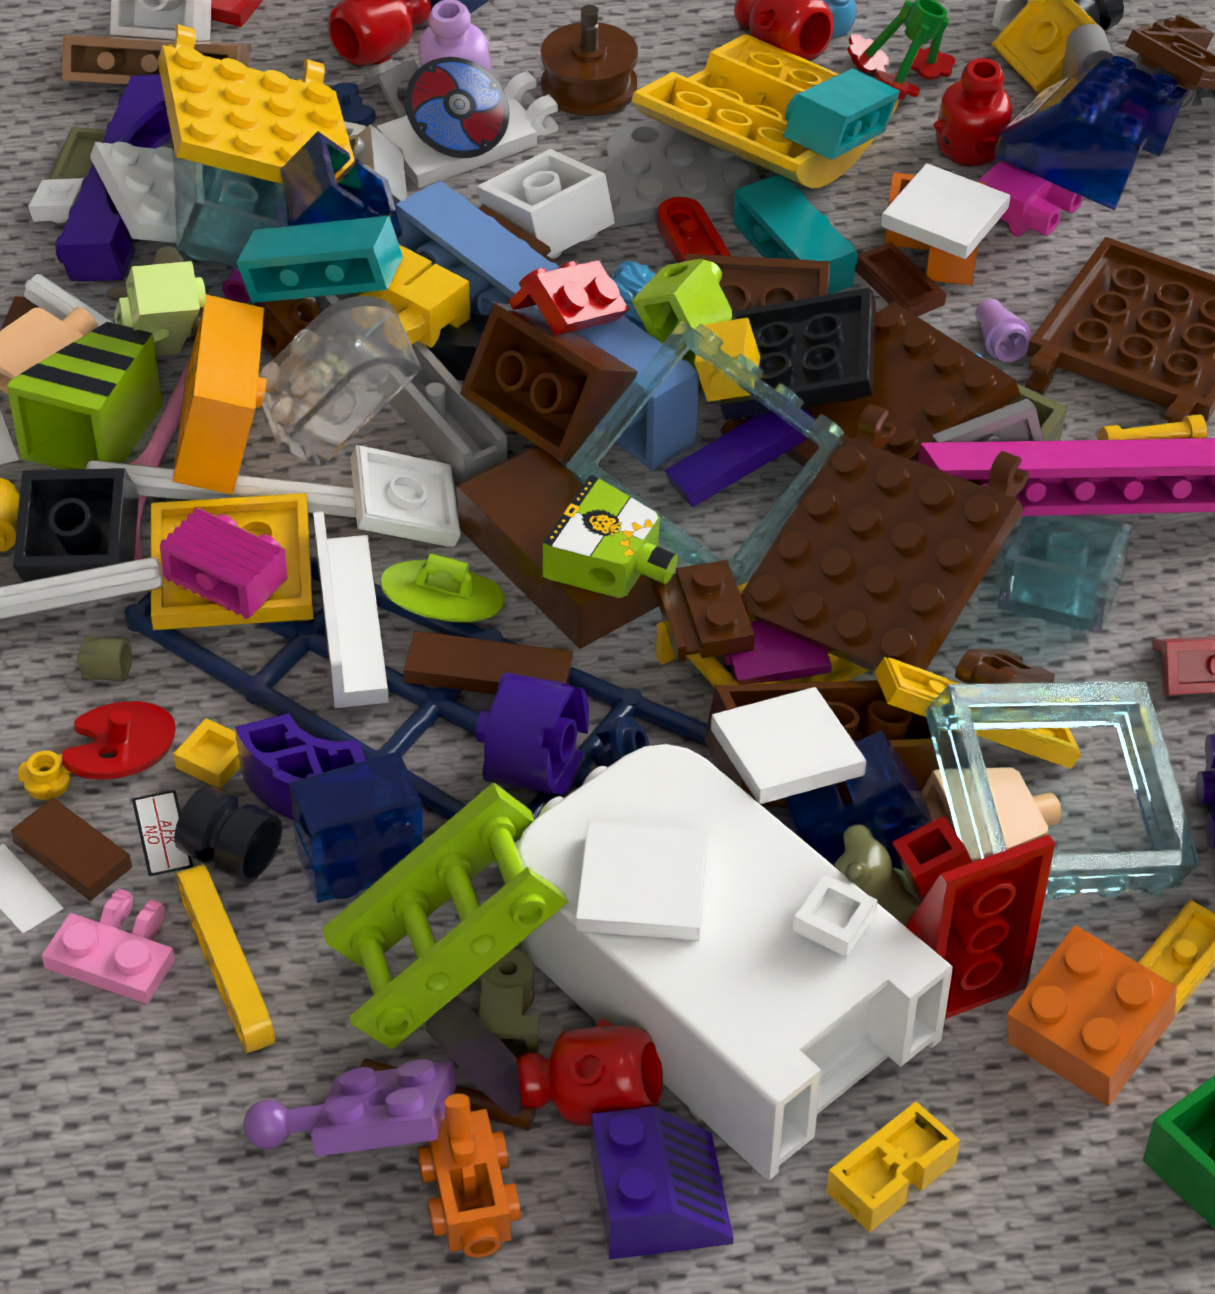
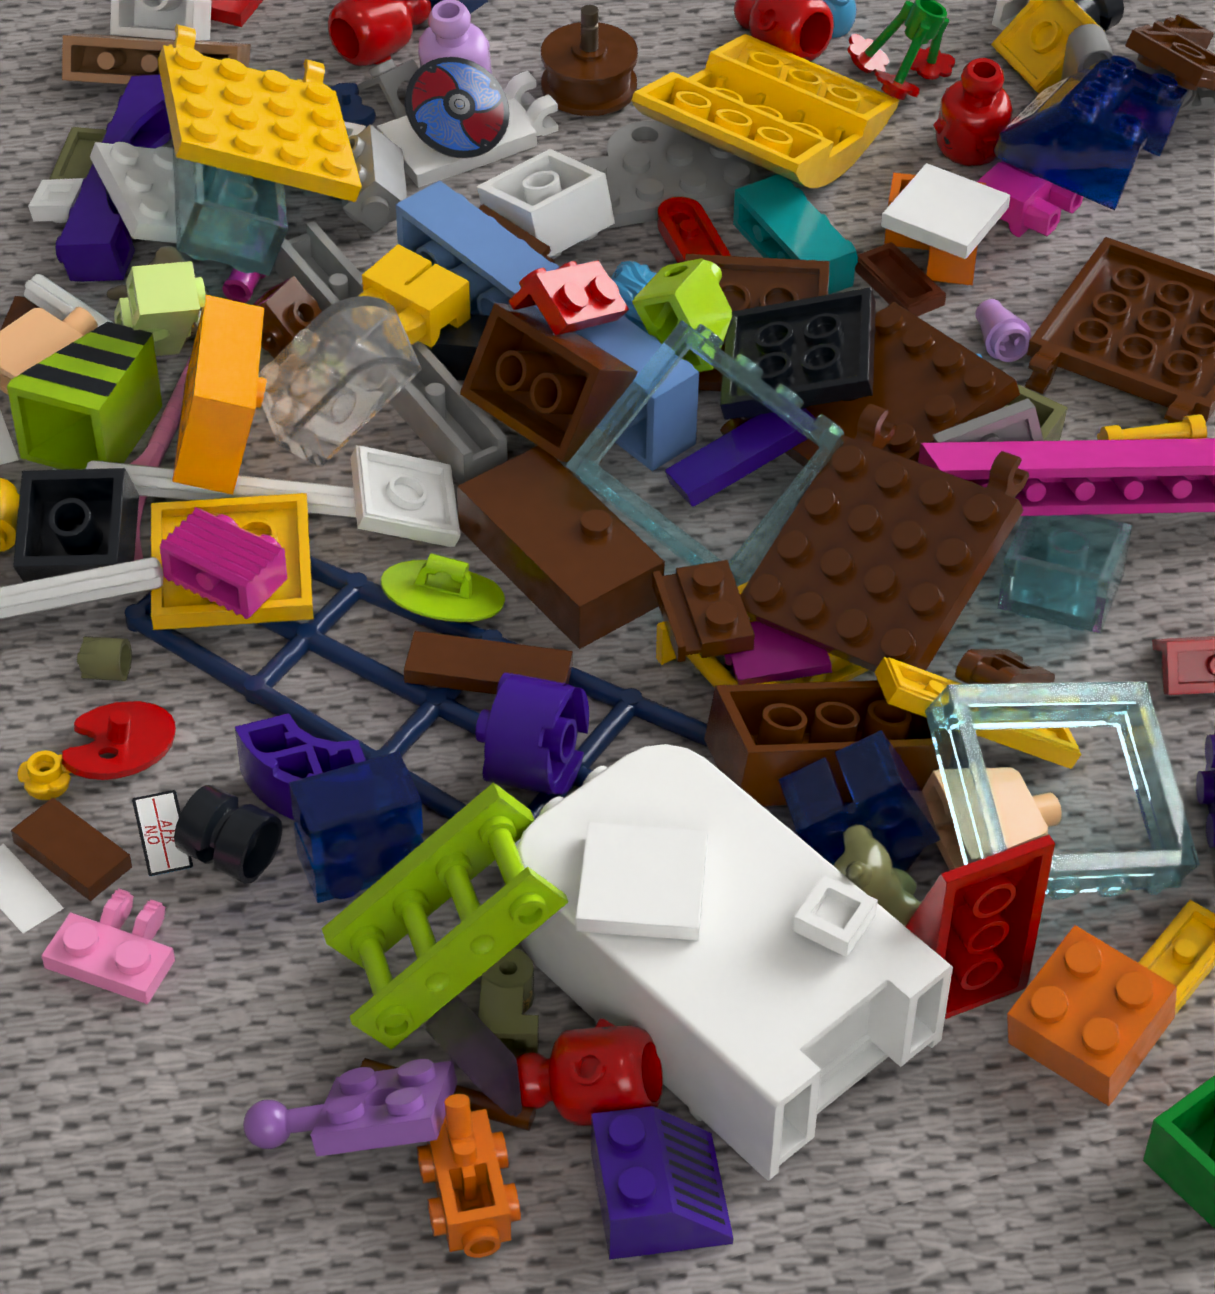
yellow plate [173,718,240,789] -> none
yellow beam [175,864,275,1054] -> none
teal brick [237,216,403,303] -> none
piece [280,131,402,239] -> none
white panel [313,511,389,708] -> none
torso [543,475,678,598] -> none
dark blue plate [588,716,649,768] -> none
yellow brick [694,318,760,402] -> none
white tile [711,687,866,804] -> none
teal brick [783,68,900,160] -> none
yellow piece [826,1101,960,1233] -> none
red brick [892,816,972,902] -> none

